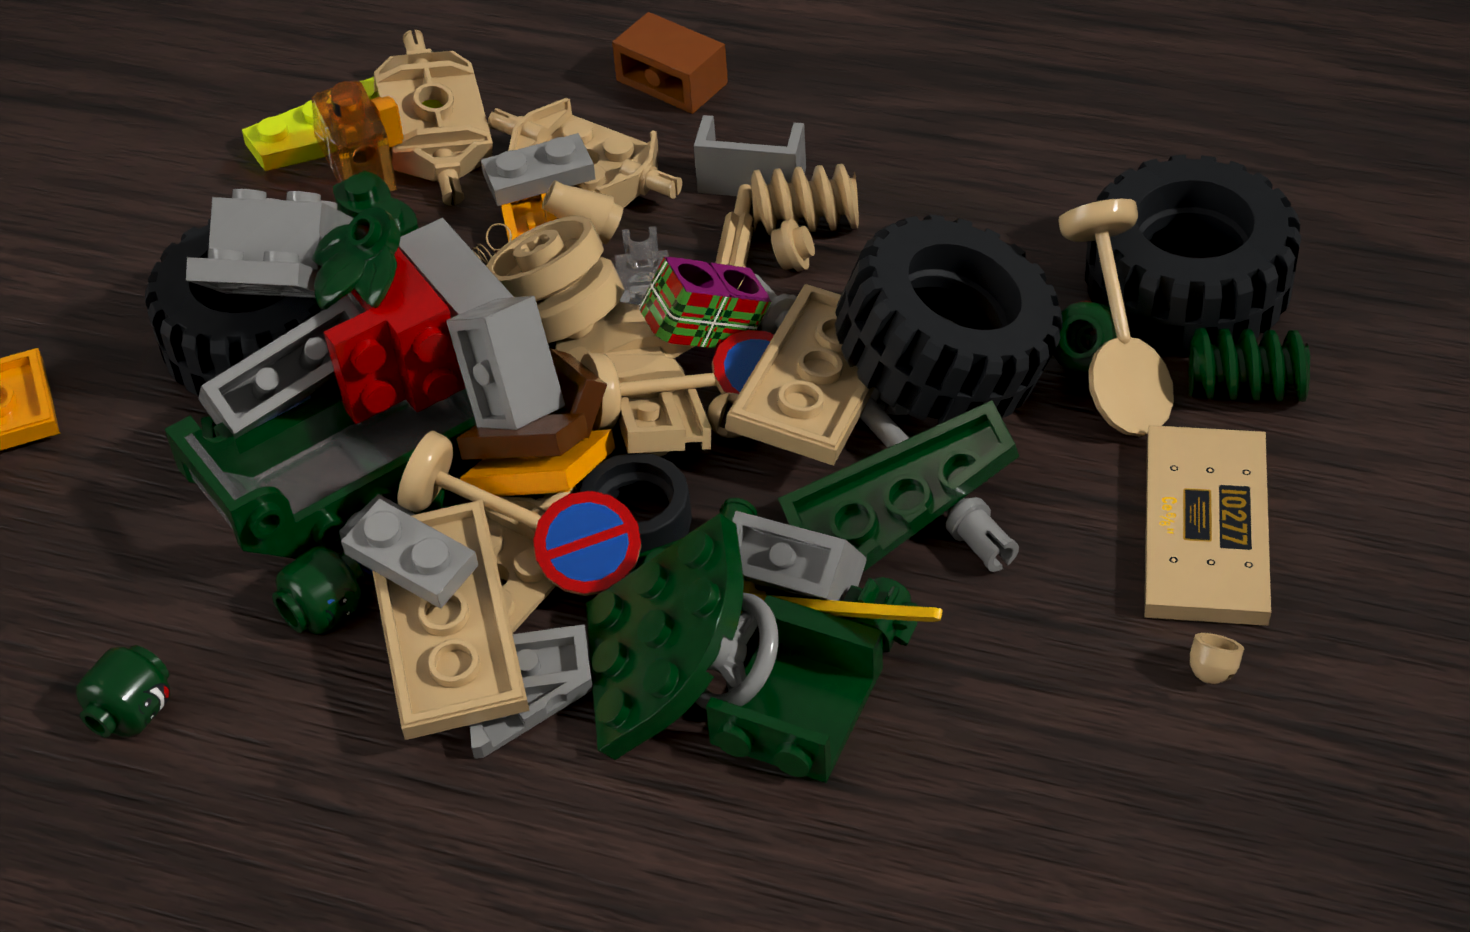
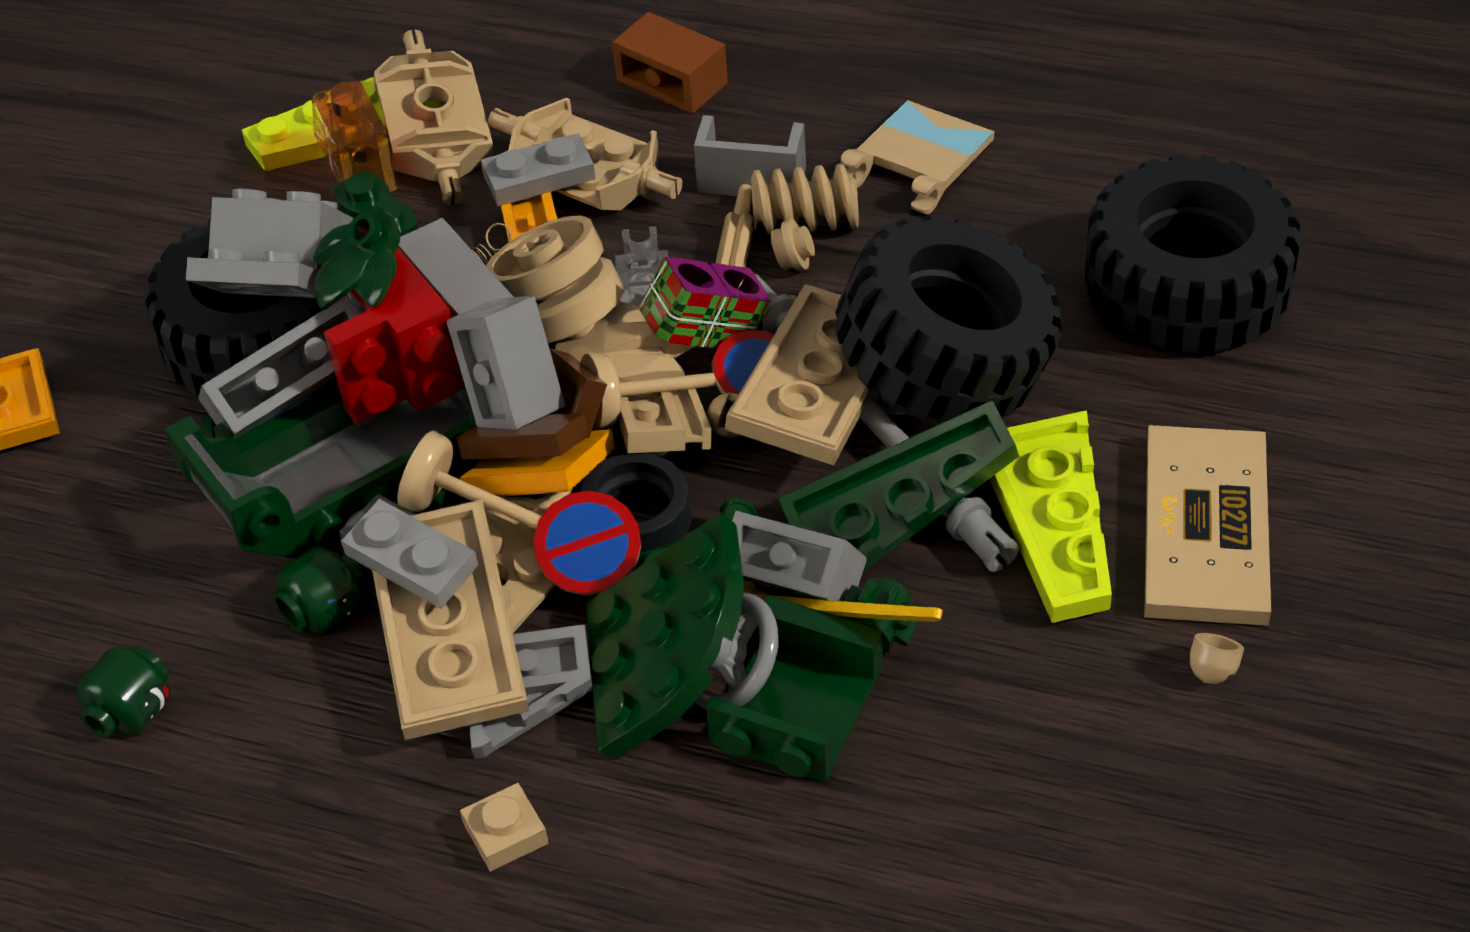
light orange tile [367,96,404,149] -> none
tan cone [542,180,623,244] -> none
dark green head [1053,301,1116,375] -> none
tan piece [1058,198,1174,437] -> none
dark green piece [1189,328,1310,402] -> none
none -> tan plate [460,783,549,872]
none -> tan flag [840,100,995,215]
none -> neon yellow wing [989,410,1112,623]

